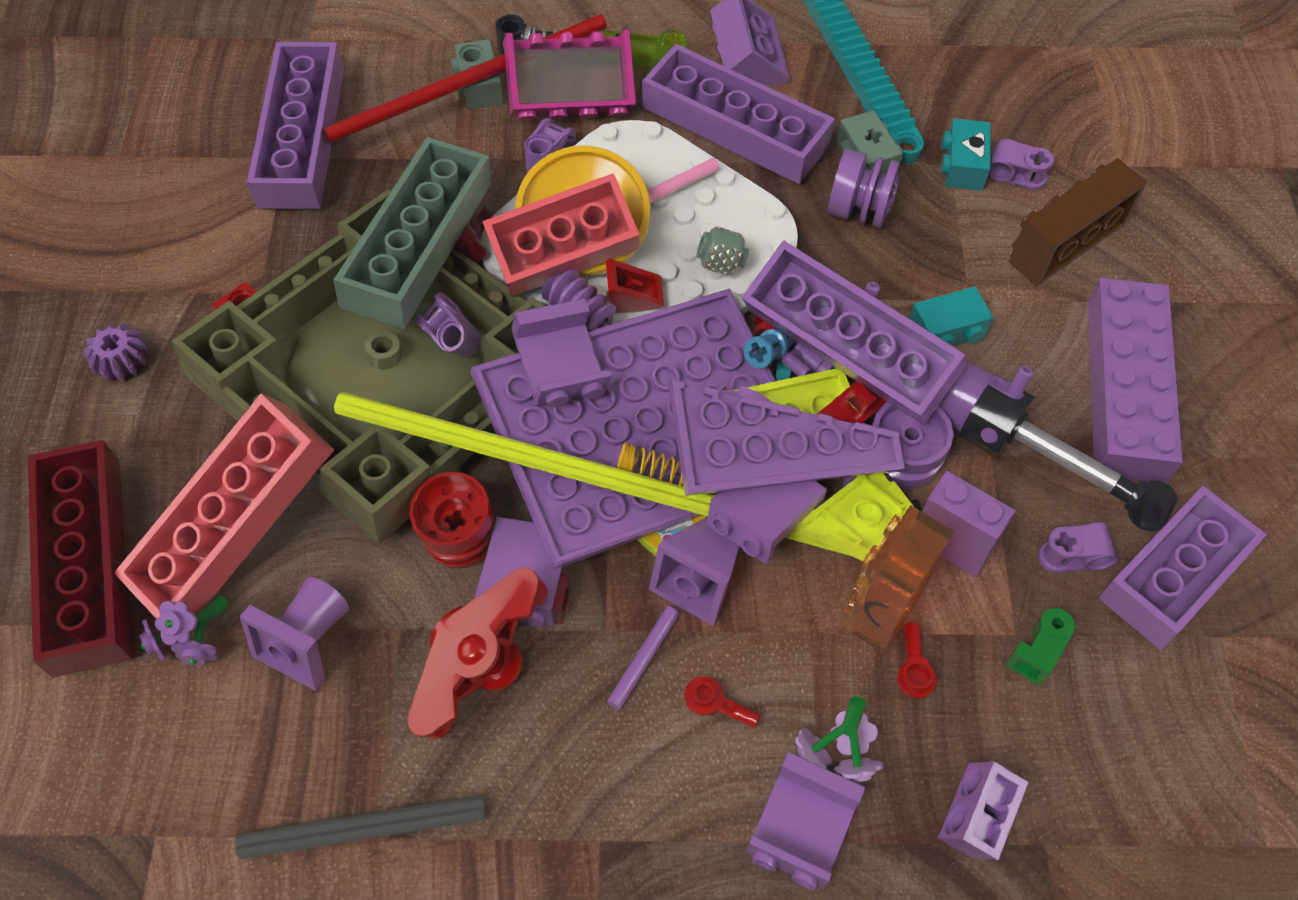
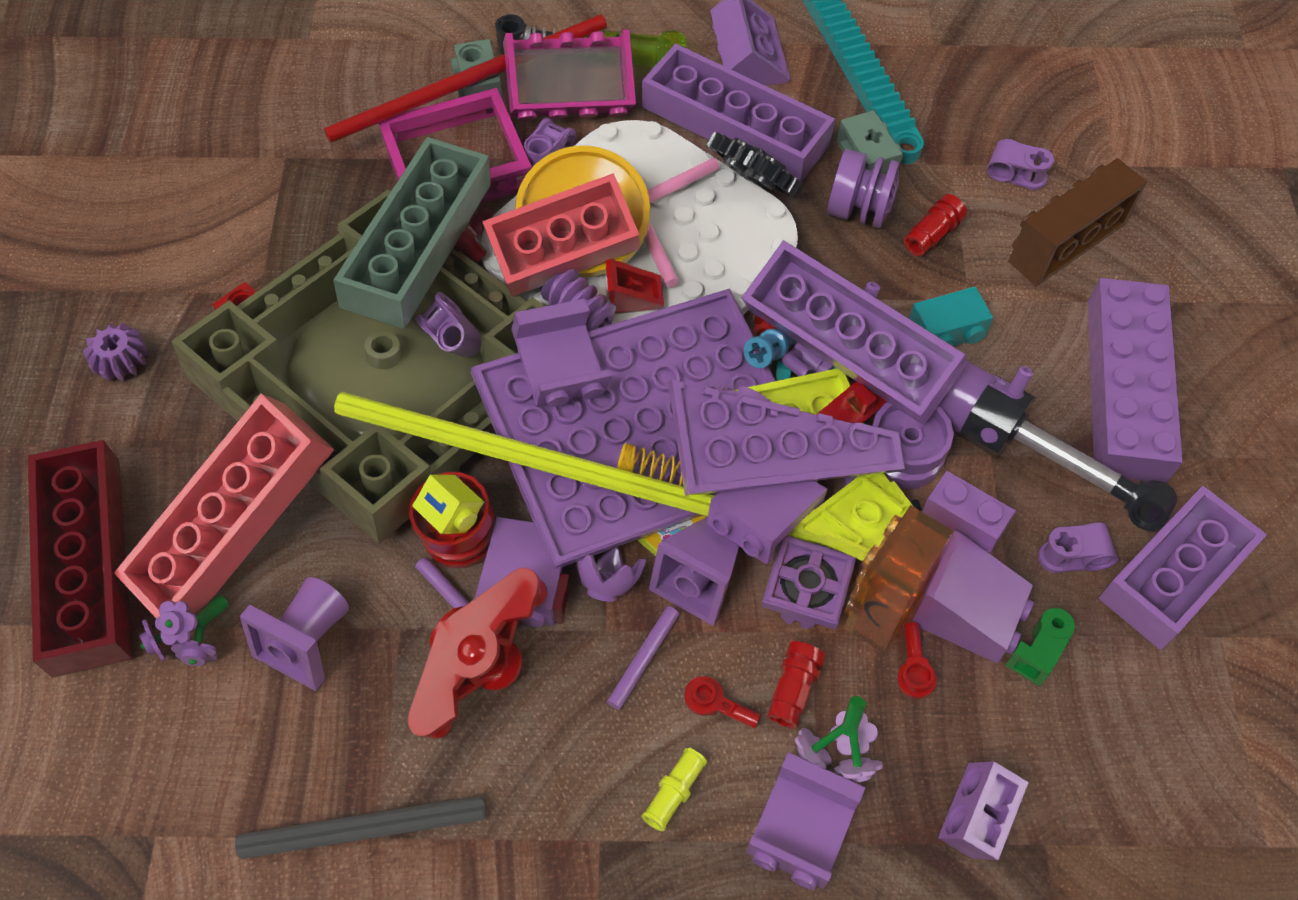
medium lavender brick [247,42,344,209] -> none
sand green head [696,227,749,276] -> none
teal brick [940,118,991,191] -> none
none -> dark pink window [378,88,532,203]
none -> neon yellow brick [412,475,484,534]
none -> medium lavender bar [415,557,469,608]
none -> medium lavender piece [578,546,646,602]
none -> neon yellow pin [641,748,707,831]
none -> bright pink bar [644,222,679,288]
none -> black gear [705,131,804,198]
none -> medium lavender piece [761,536,856,630]
none -> red axle [767,641,826,729]
none -> red axle [903,194,967,256]
none -> medium lavender slope [912,530,1034,664]

